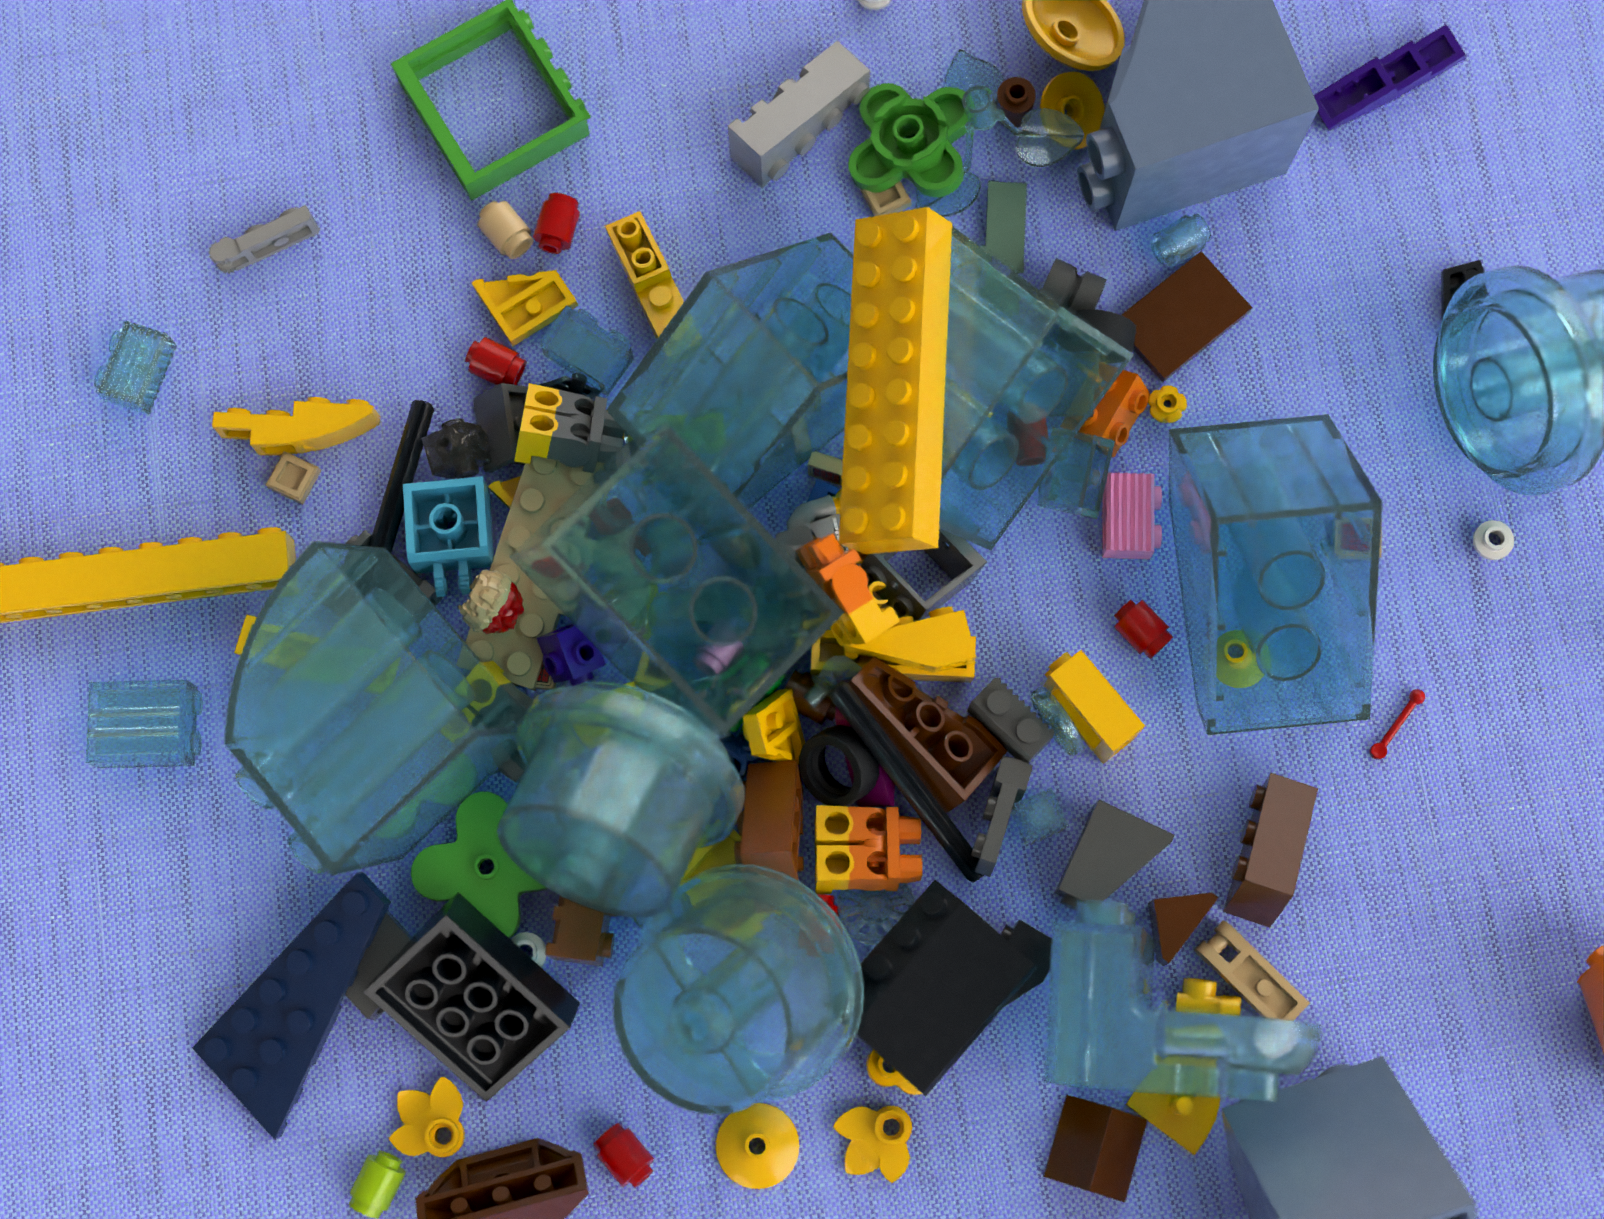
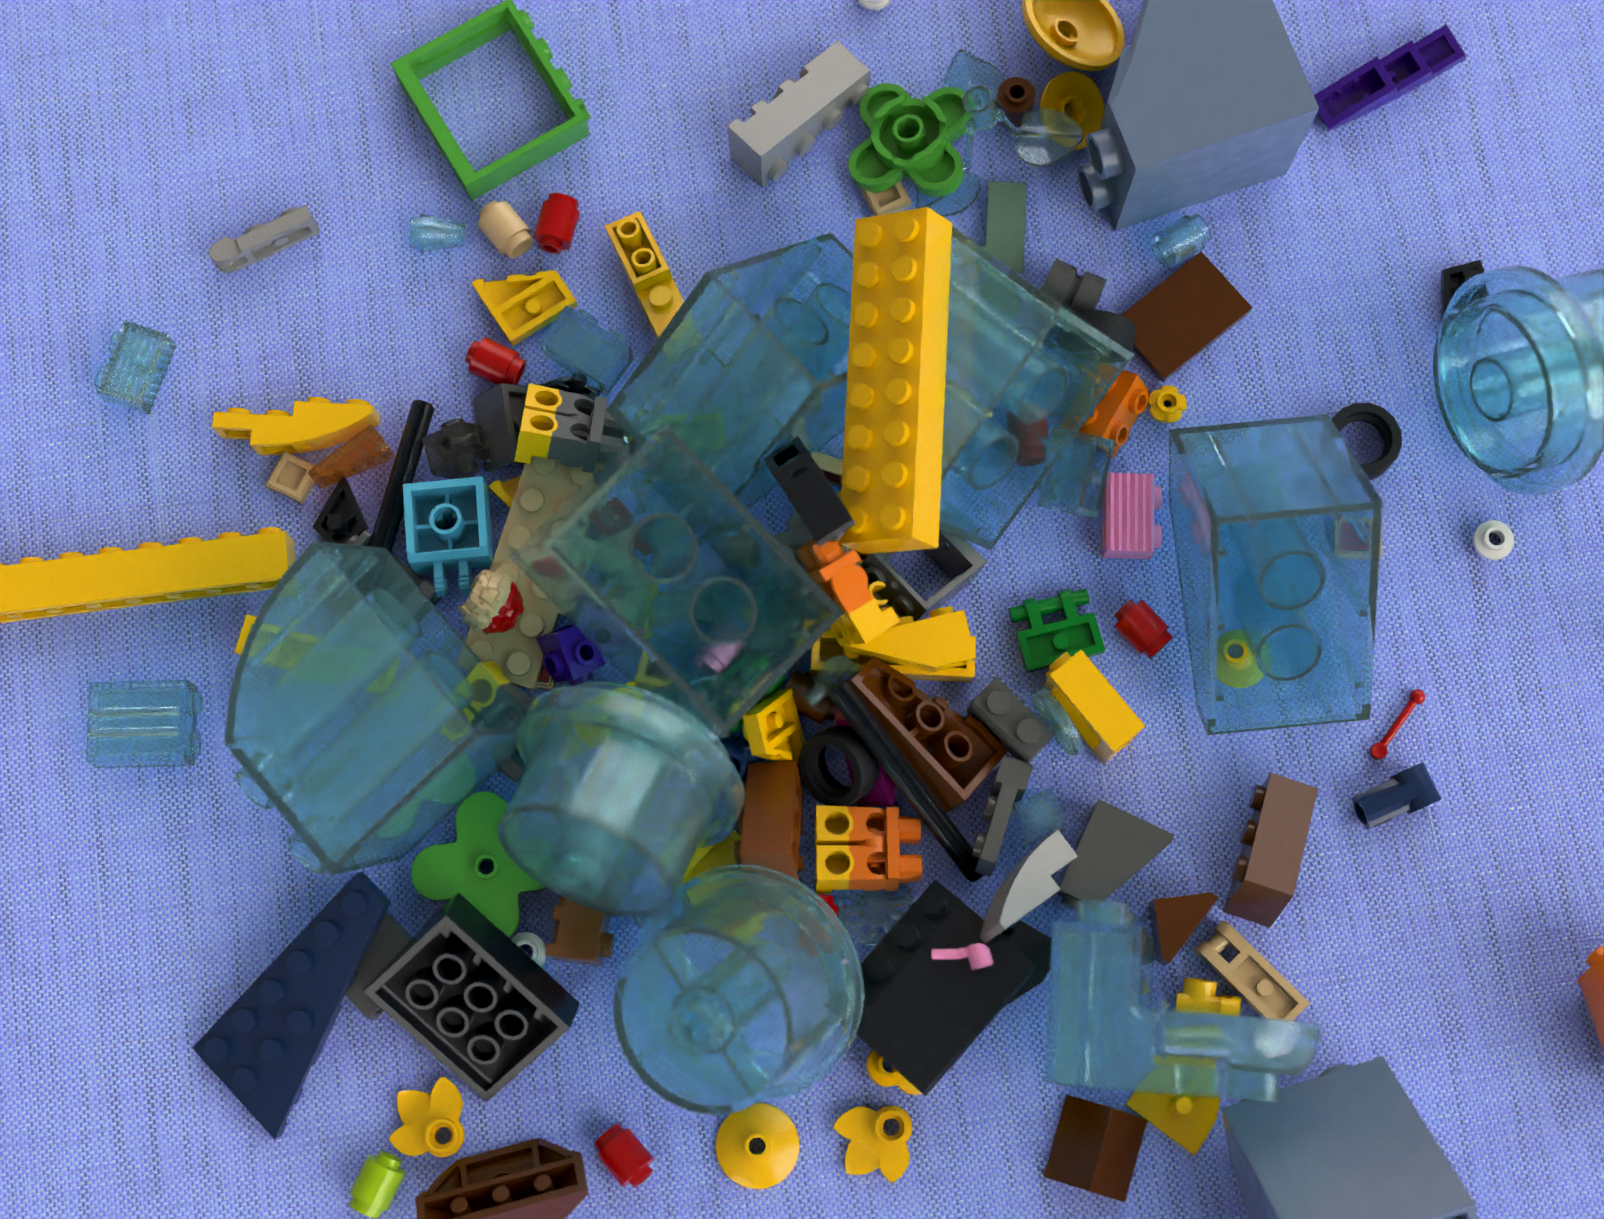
none -> clear orange slope [308,425,395,489]
none -> black piece [313,477,369,556]
none -> clear light blue cone [410,213,465,252]
none -> black slope [763,436,856,547]
none -> bright pink hand [932,943,994,970]
none -> light grey slope [980,830,1078,944]
none -> green plate [1008,588,1105,673]
none -> black tyre [1321,403,1402,481]
none -> dark blue piece [1351,762,1442,829]

